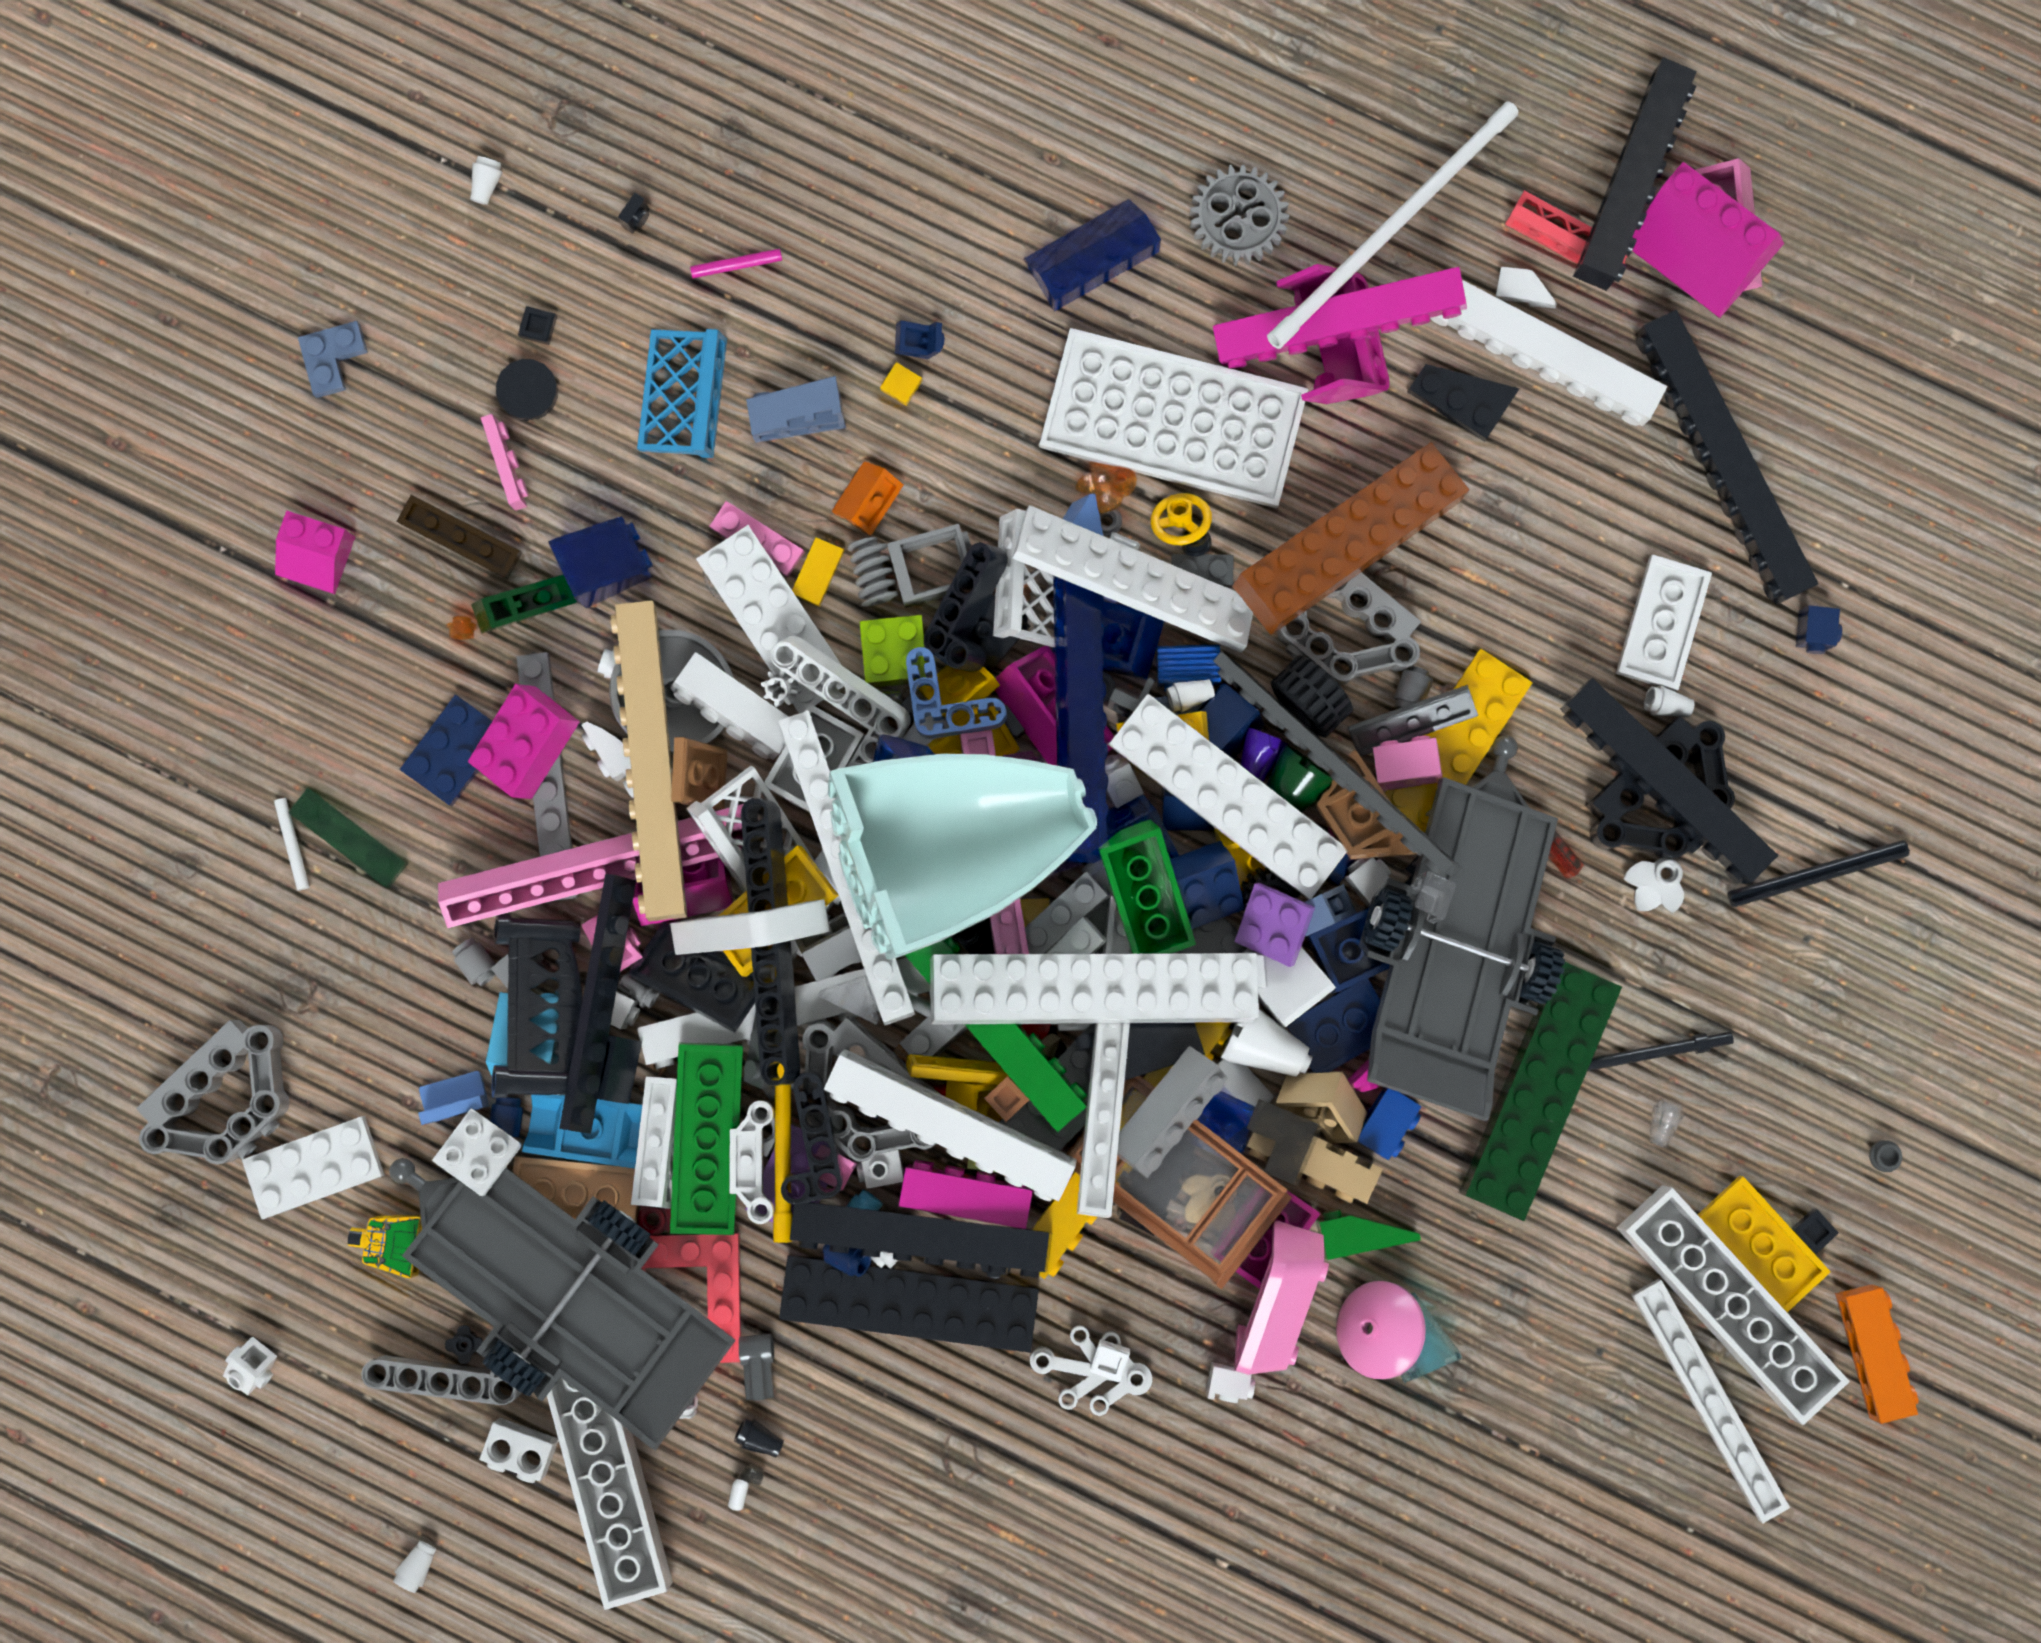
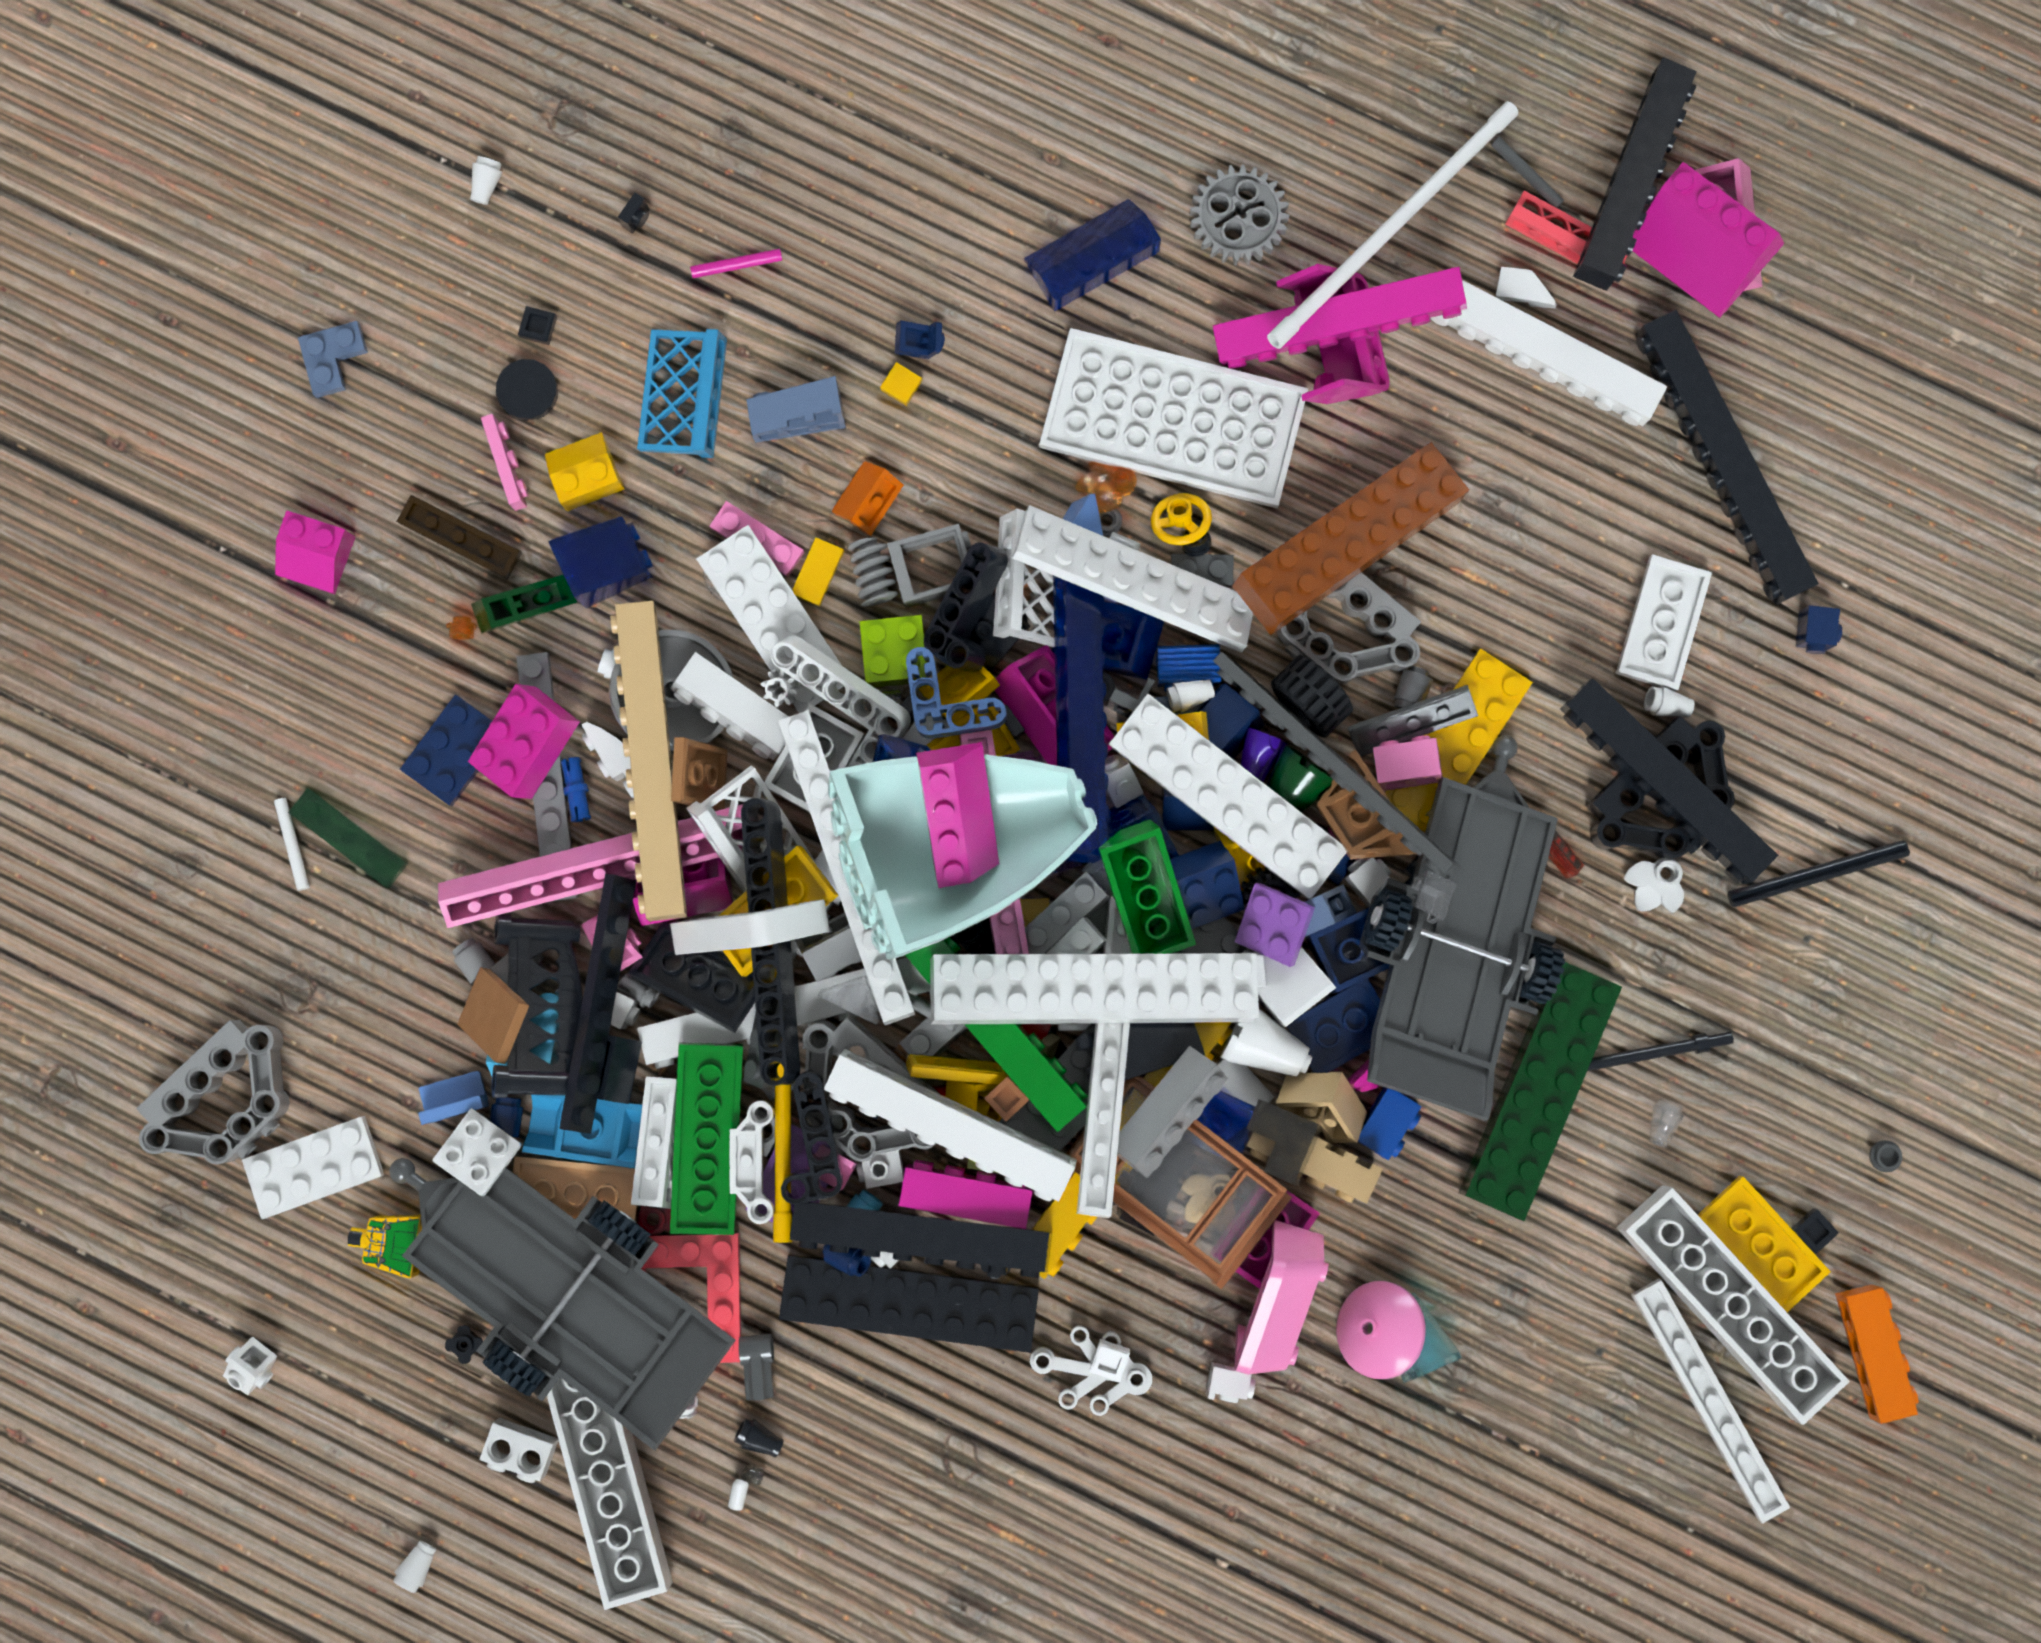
light grey beam [361,1355,521,1405] -> none
green slope [1316,1209,1421,1260] -> none
black wing [1408,364,1520,442] -> none
none -> medium nougat tile [457,967,529,1064]
none -> yellow slope [545,432,625,512]
none -> blue pin [560,757,591,822]
none -> dark pink slope [916,742,999,888]
none -> dark grey bar [1491,137,1564,208]

